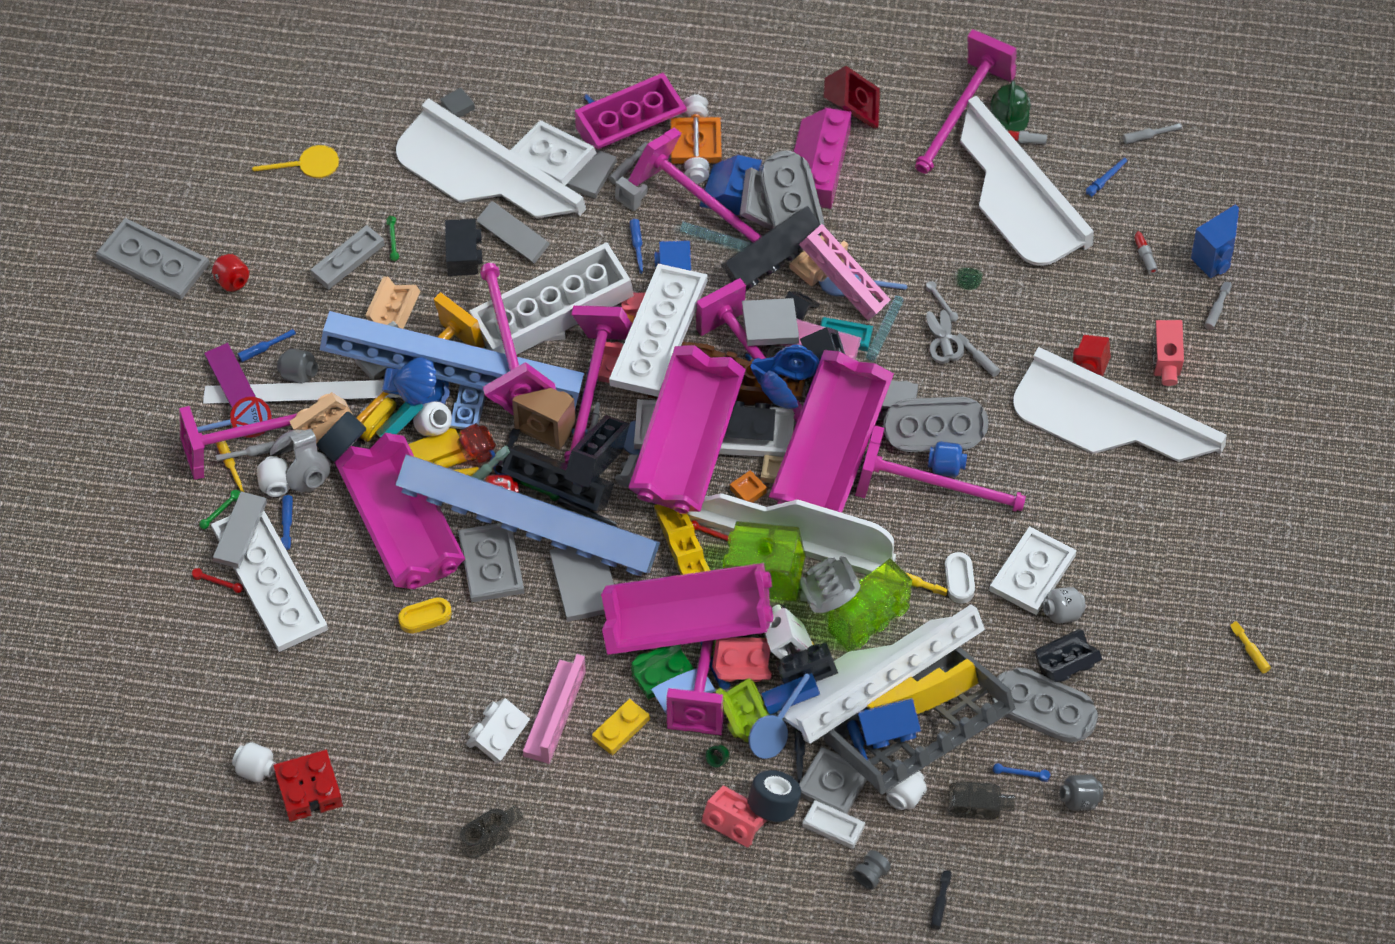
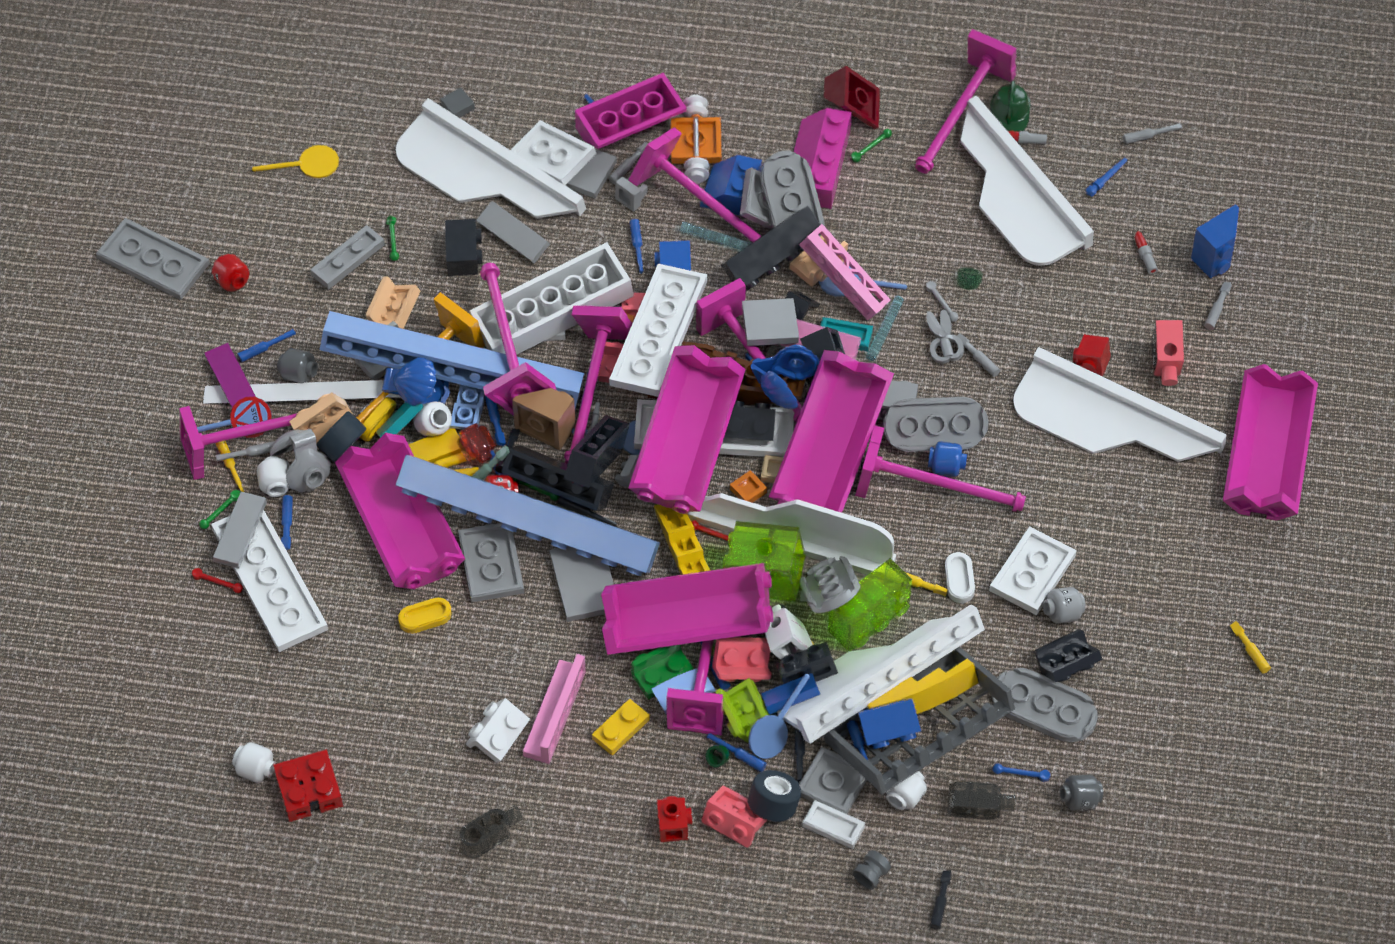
none -> blue piece [485,396,506,446]
none -> red brick [657,796,693,843]
none -> blue piece [707,733,767,772]
none -> green hinge [851,129,892,162]
none -> dark pink panel [1223,364,1318,521]

